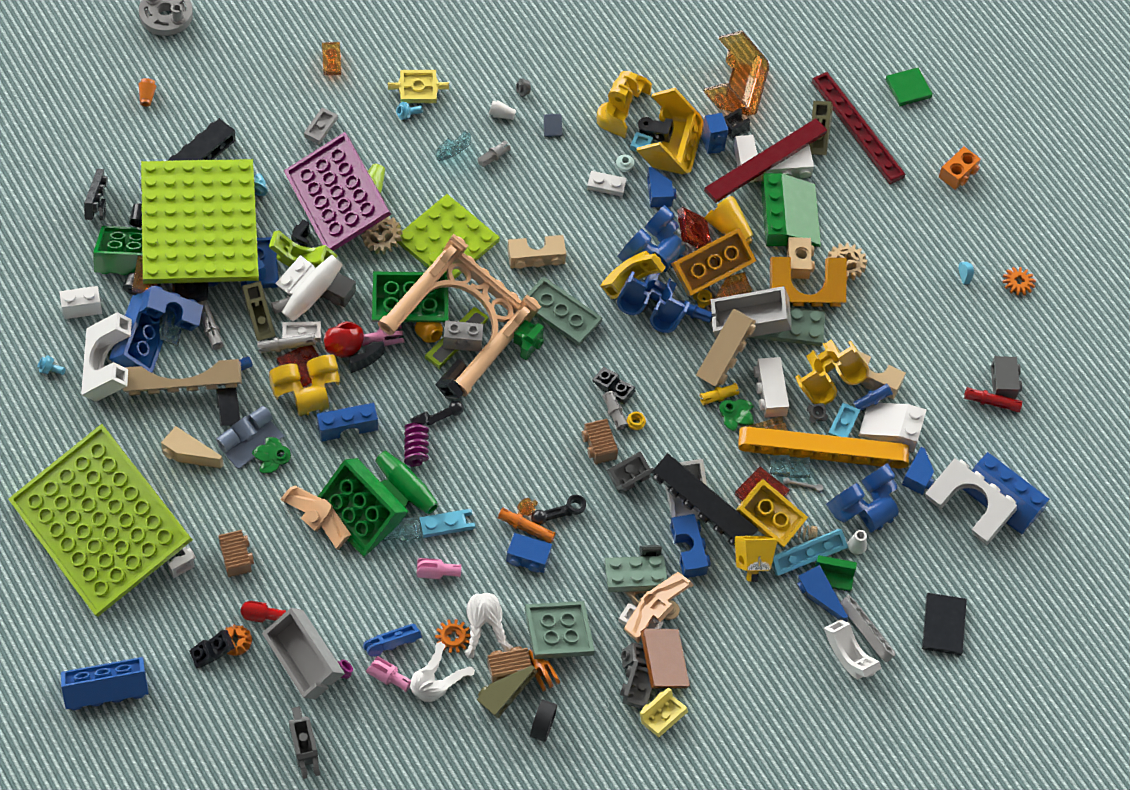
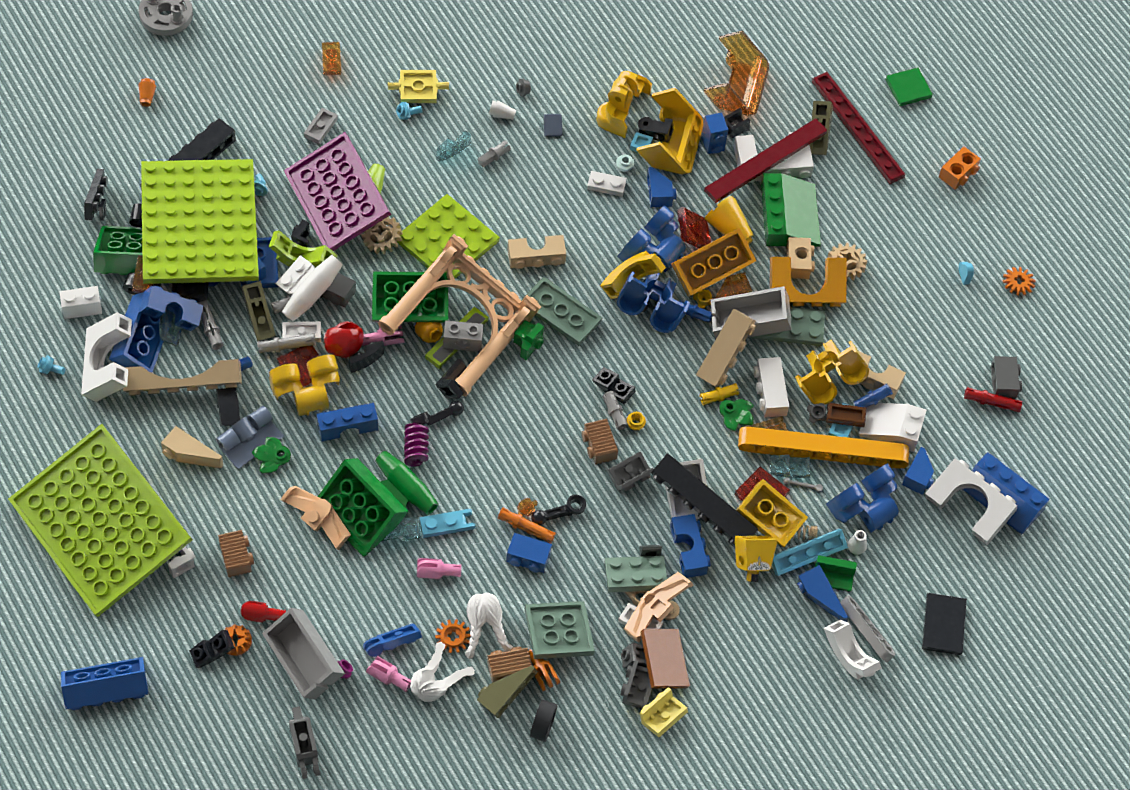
none -> reddish brown tile [826,403,866,427]

